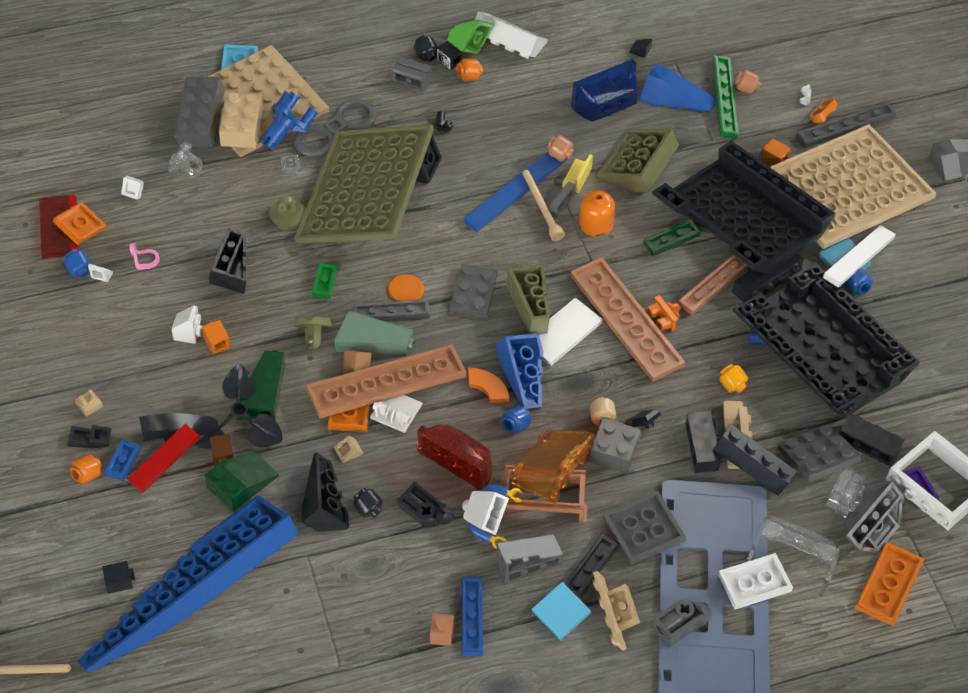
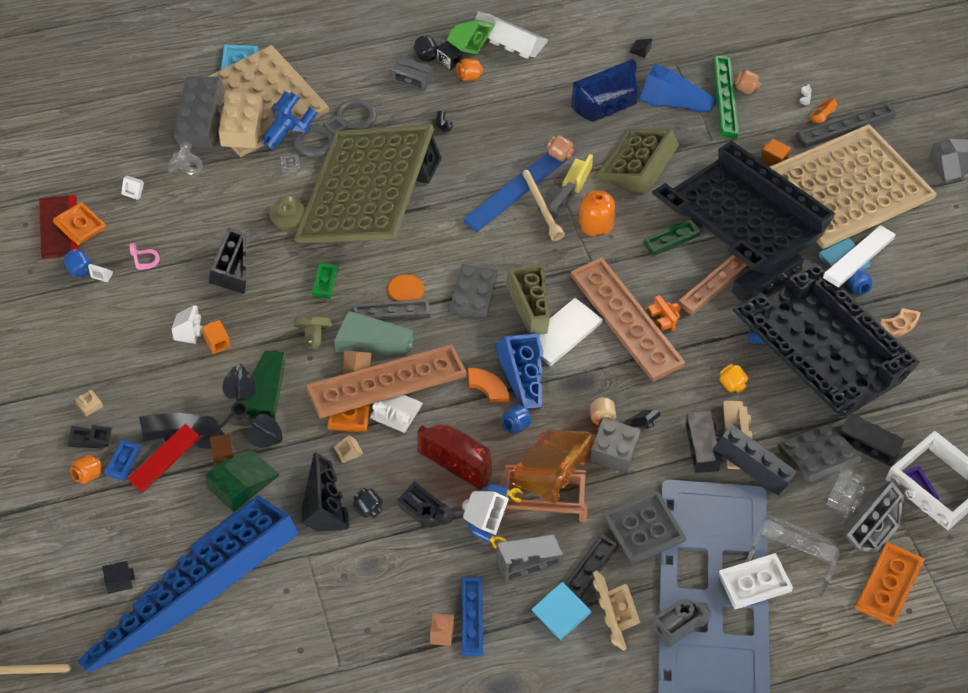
none -> light nougat tile [880,308,921,338]

